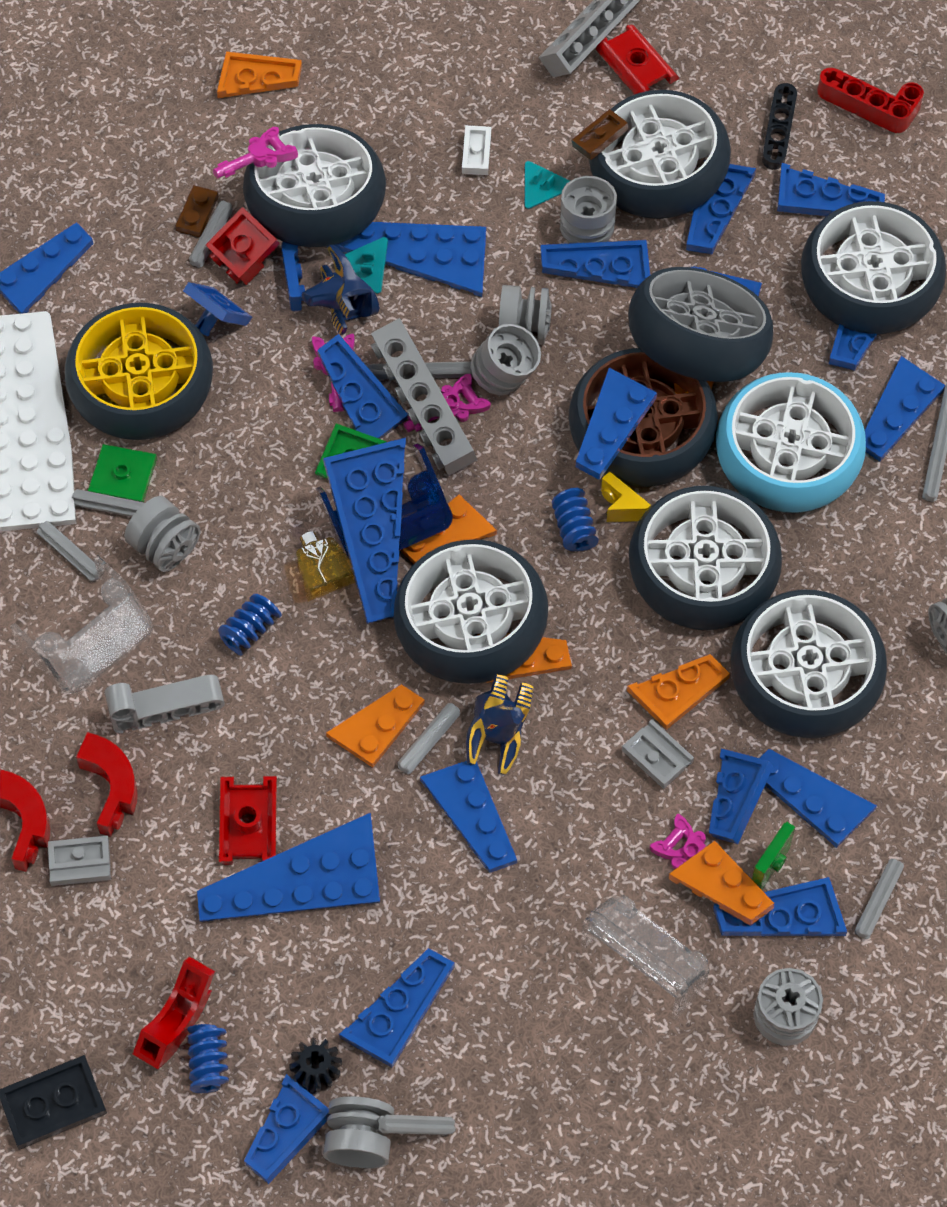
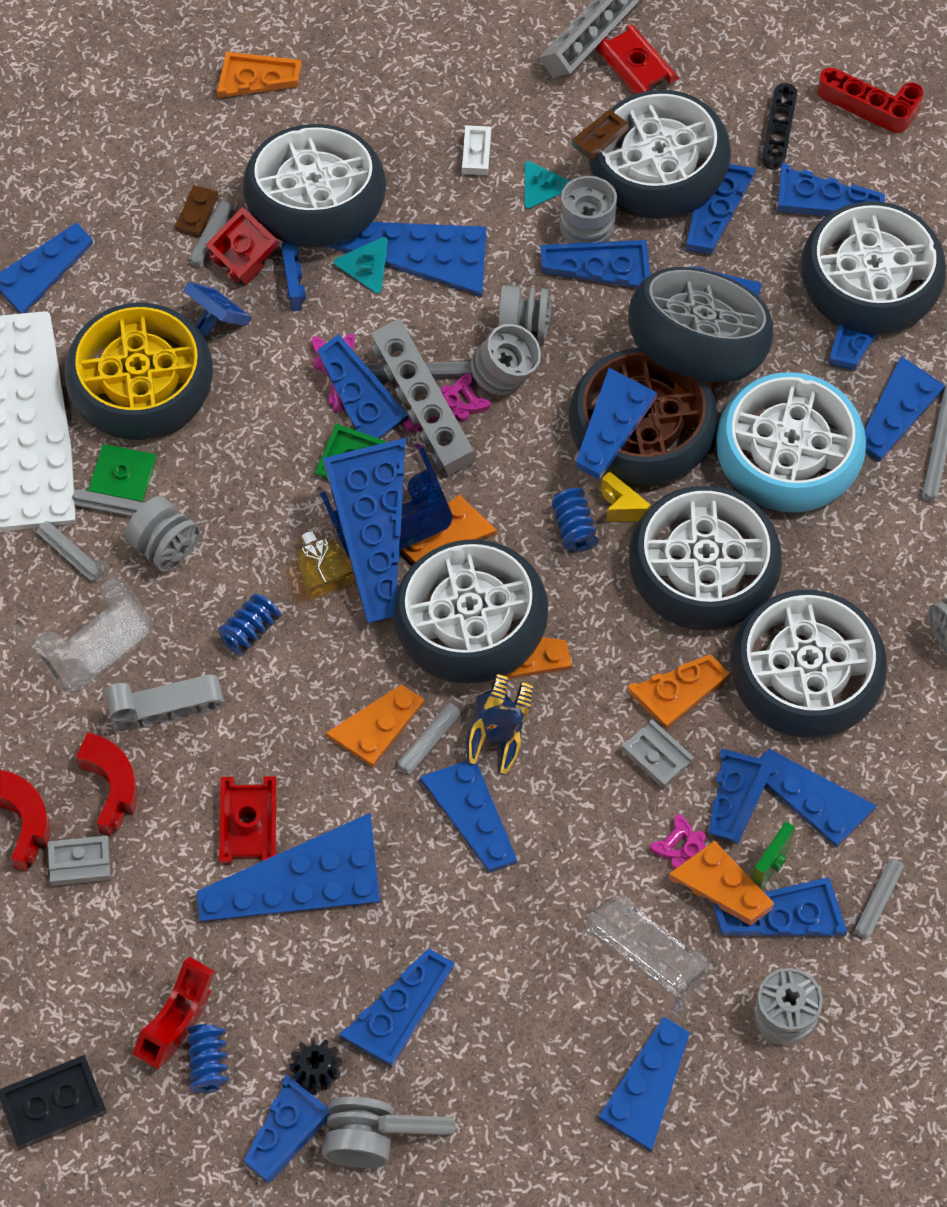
dark pink piece [213,127,298,179] -> none
dark blue piece [302,245,380,335] -> none
none -> blue wing [598,1016,690,1152]

